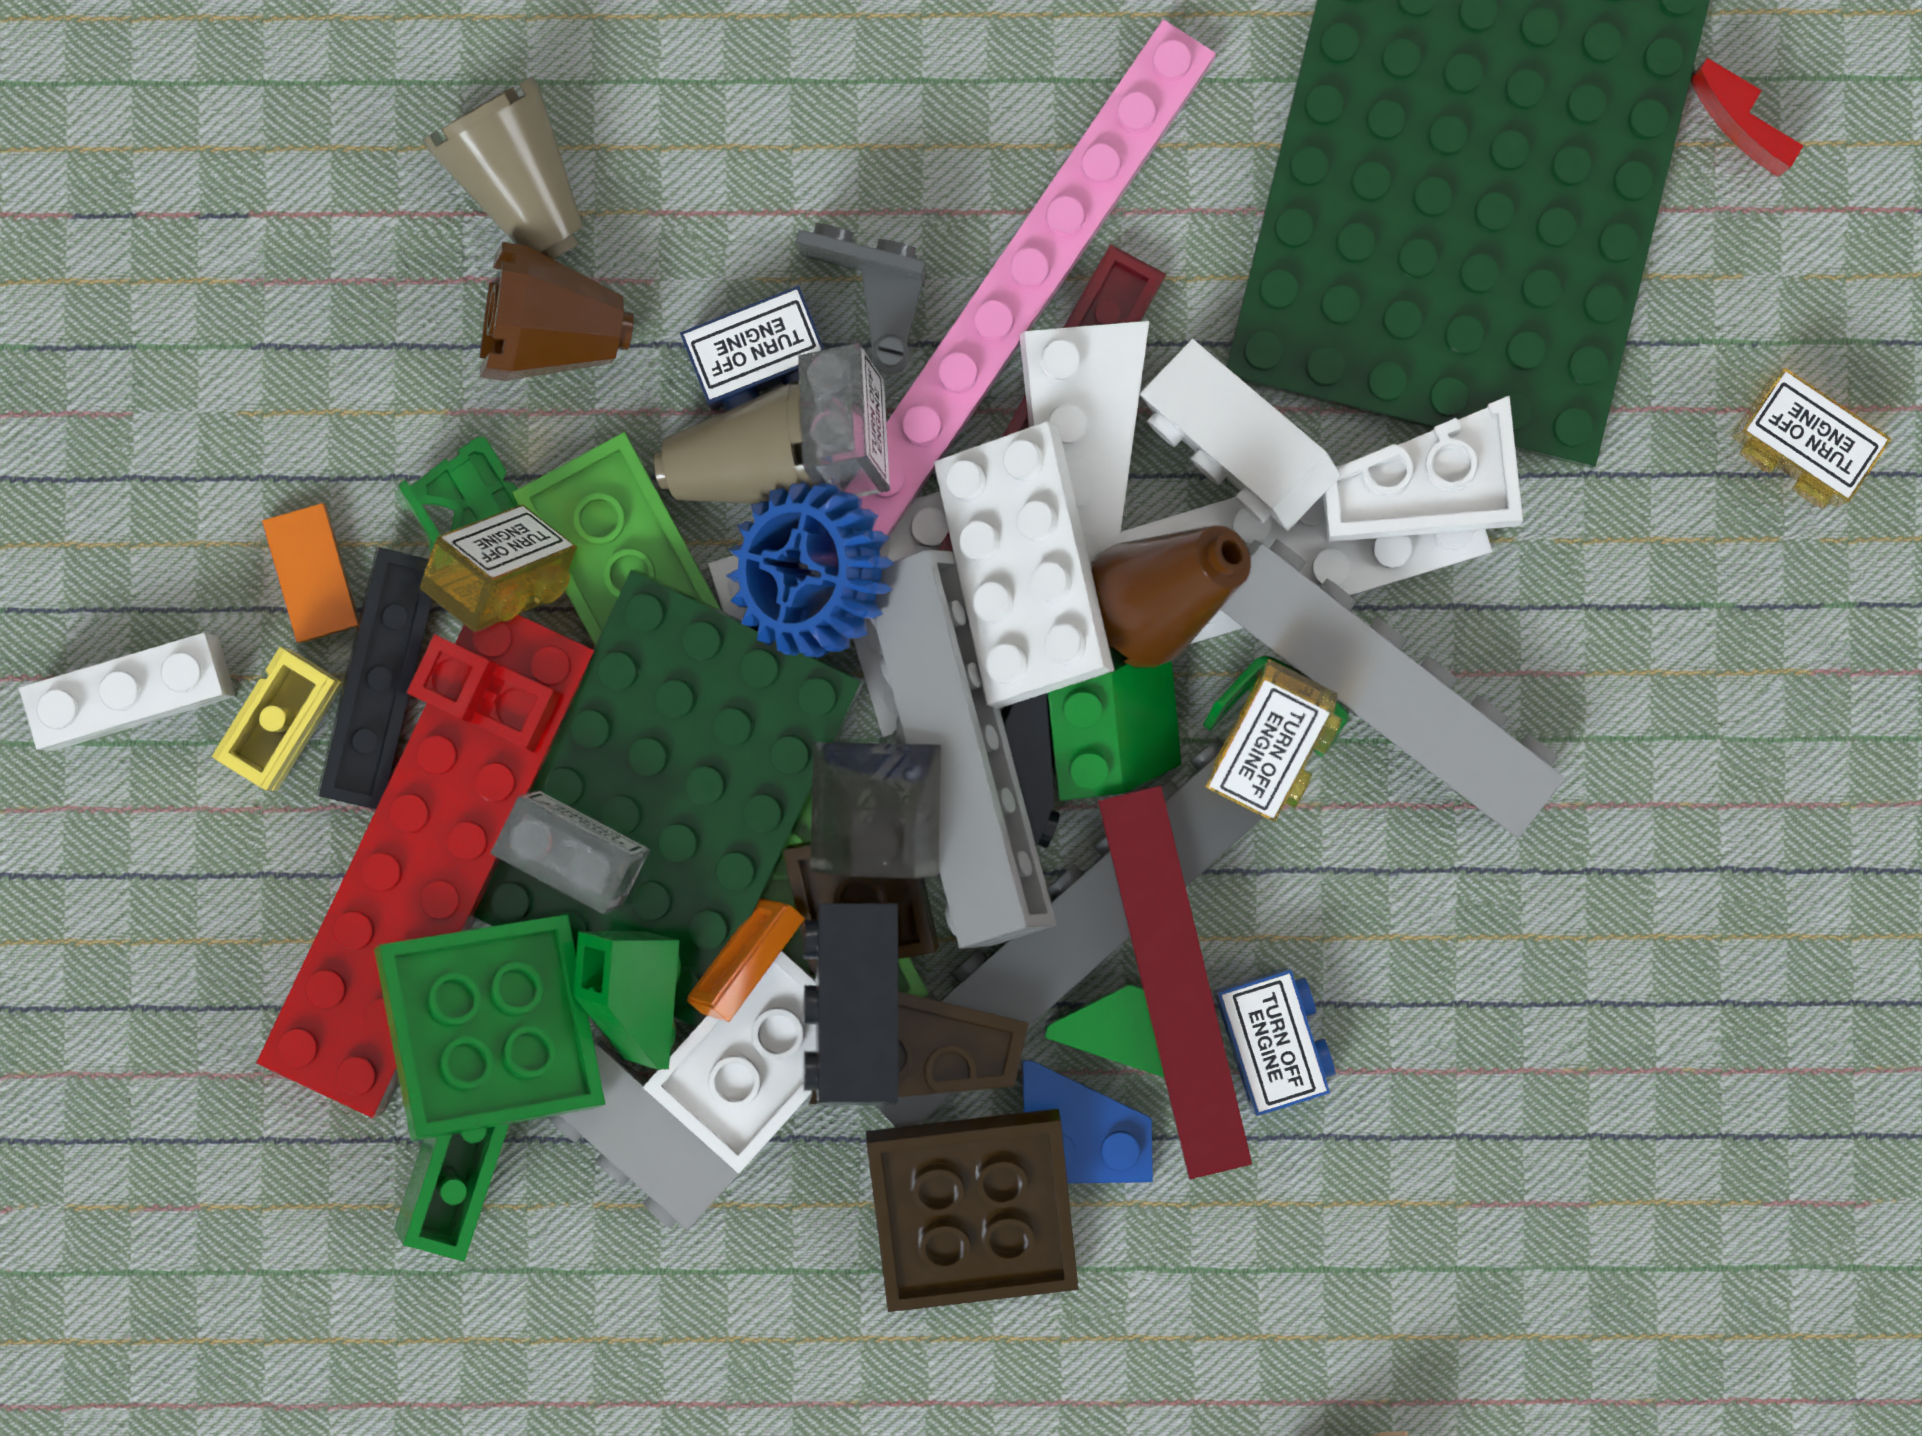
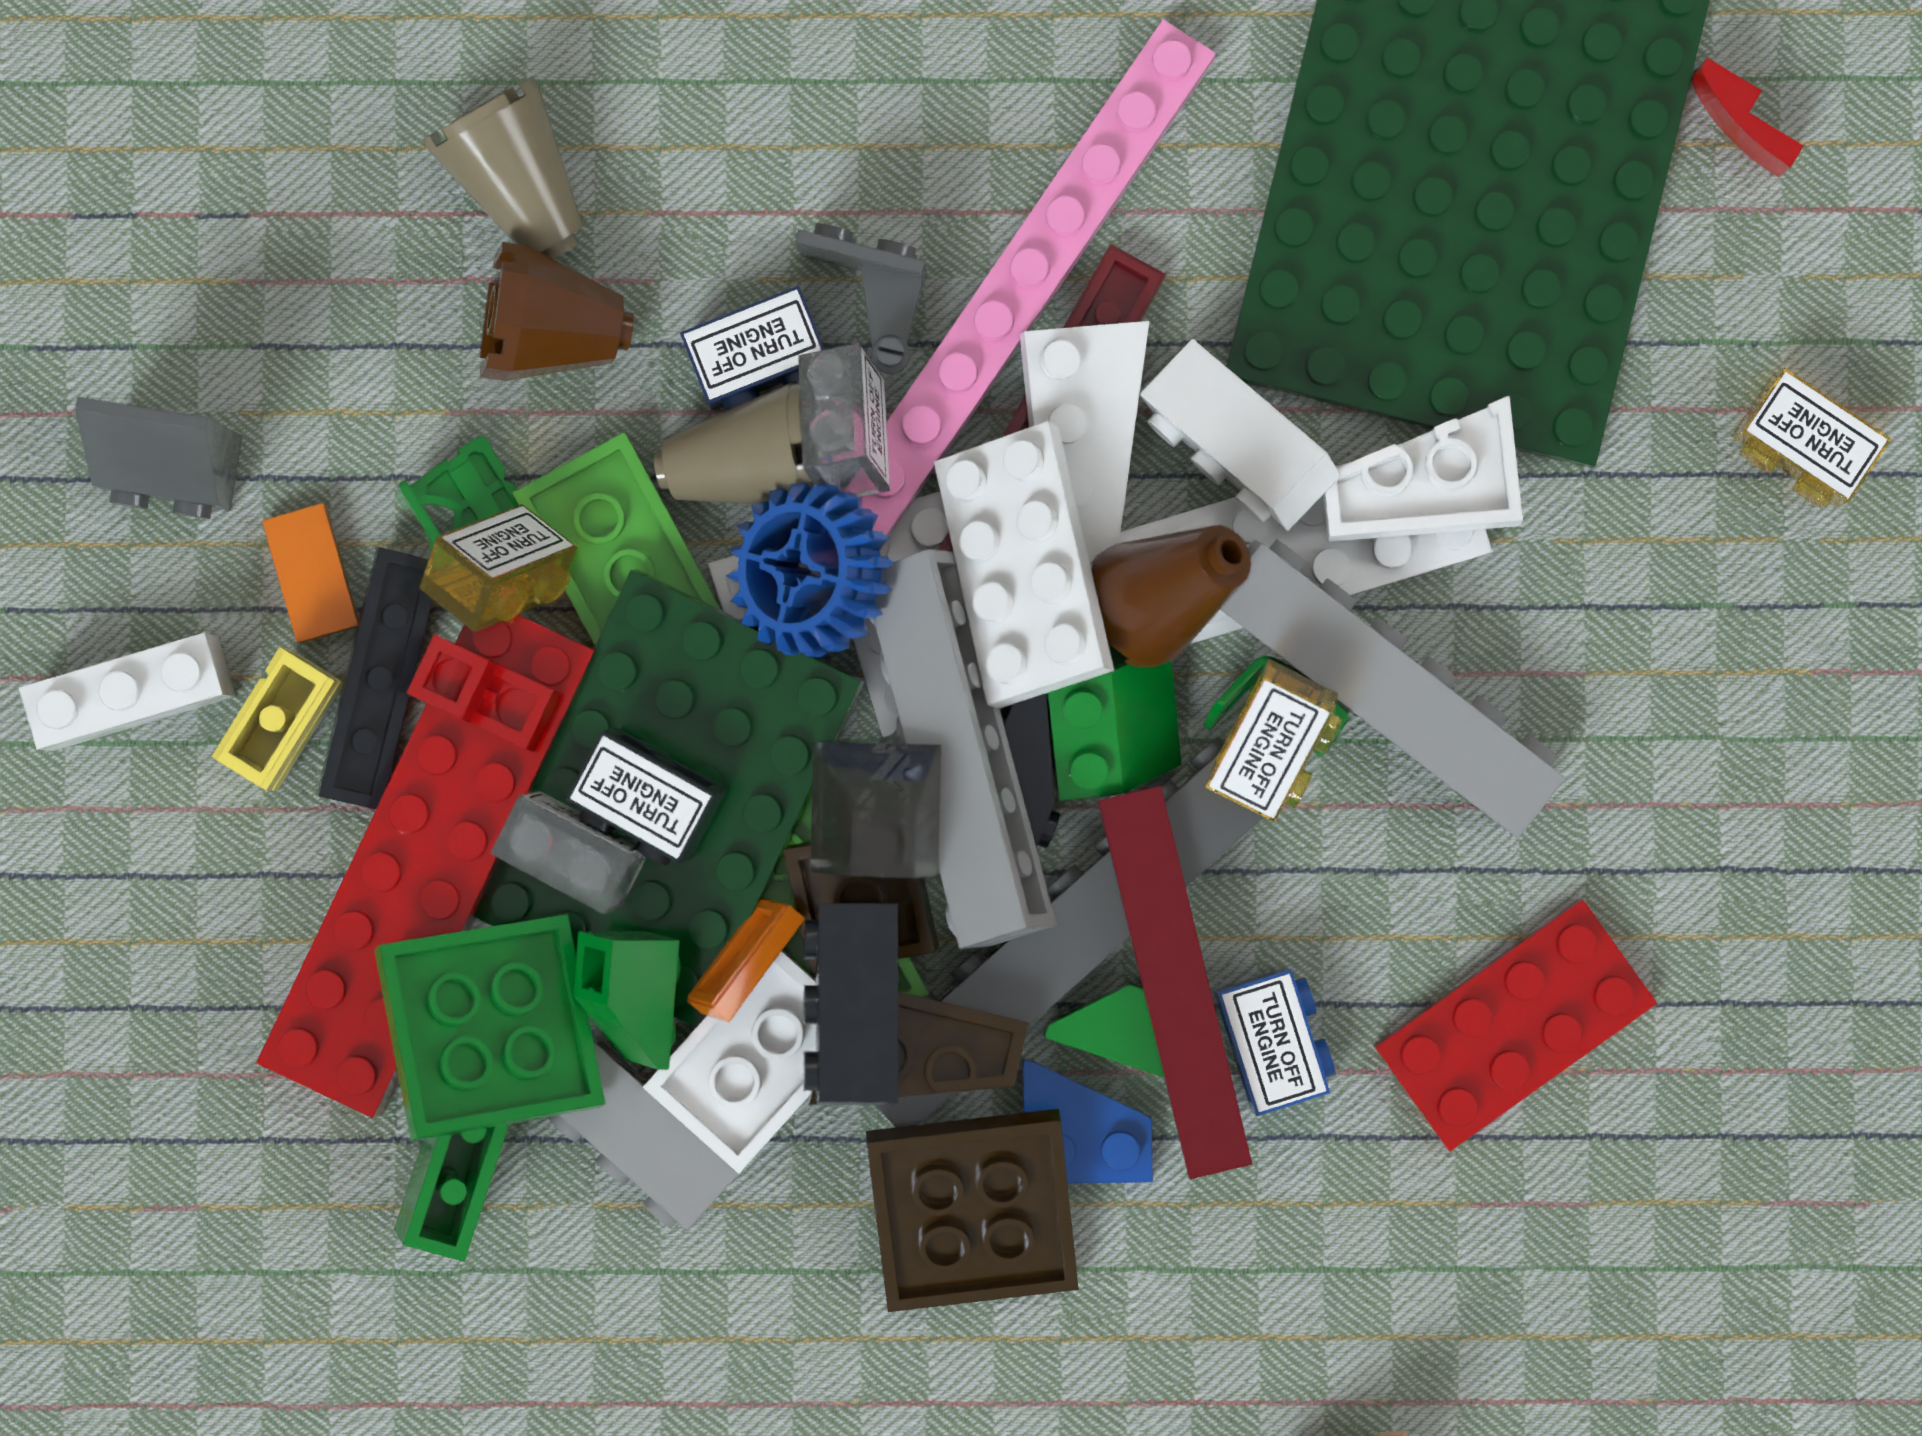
none -> dark grey slope [75,396,243,519]
none -> brick [566,727,728,865]
none -> red plate [1373,899,1658,1152]

